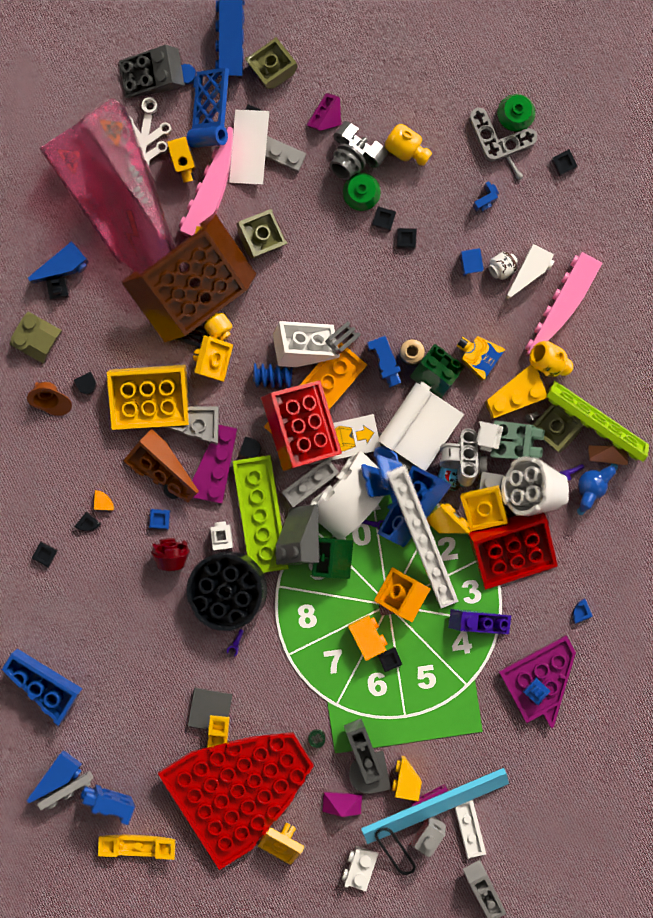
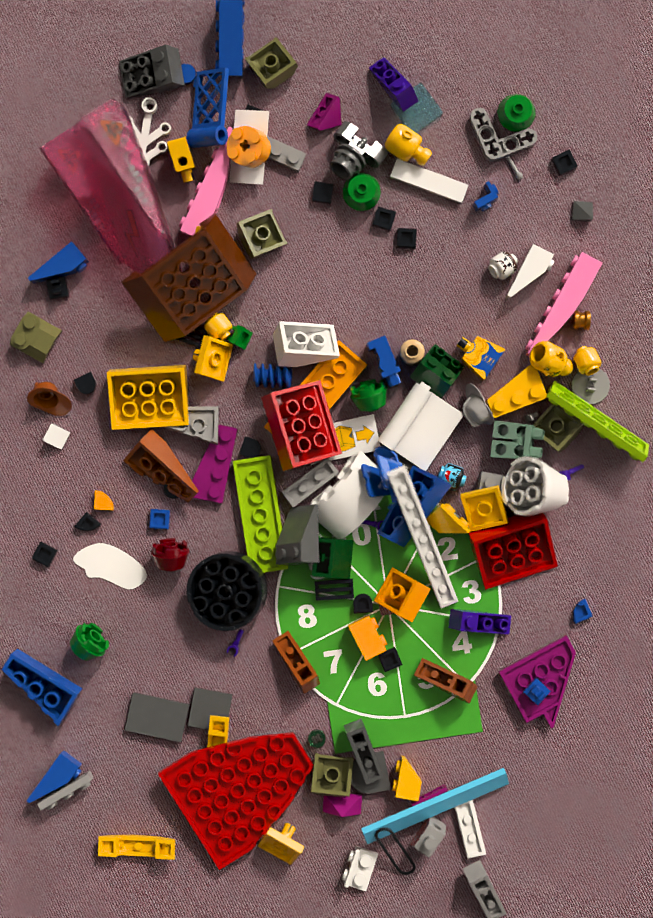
blue hips [80,784,135,825] -> none
white window [210,521,233,550] -> none
dark grey tile [325,321,361,355] -> none
light grey piece [440,428,478,486] -> none
blue panel [460,248,484,276] -> none
white window [476,421,503,452] -> none
light grey plate [478,453,487,475] -> none
blue piece [577,464,618,515] -> none
nougat slope [588,445,628,465] -> none
none -> white slope [43,424,70,450]
none -> green cone [70,623,109,661]
none -> white sticker [73,543,147,589]
none -> dark grey tile [125,692,190,742]
none -> light orange brick [227,126,271,168]
none -> green tile [227,325,253,350]
none -> dark orange slope [272,631,320,694]
none -> olive slope [311,753,354,797]
none -> black tile [312,181,334,204]
none -> black tile [315,579,354,601]
none -> green cone [350,379,387,412]
none -> black tile [353,593,373,614]
none -> dark purple slope [369,57,419,112]
none -> clear light blue tile [390,82,443,133]
none -> white tile [390,159,468,204]
none -> dark orange slope [414,658,478,704]
none -> light grey piece [463,384,494,427]
none -> dark grey slope [572,201,593,222]
none -> pearl gold wheel [572,311,591,330]
none -> light grey piece [572,369,610,404]
none -> yellow head [573,346,602,376]

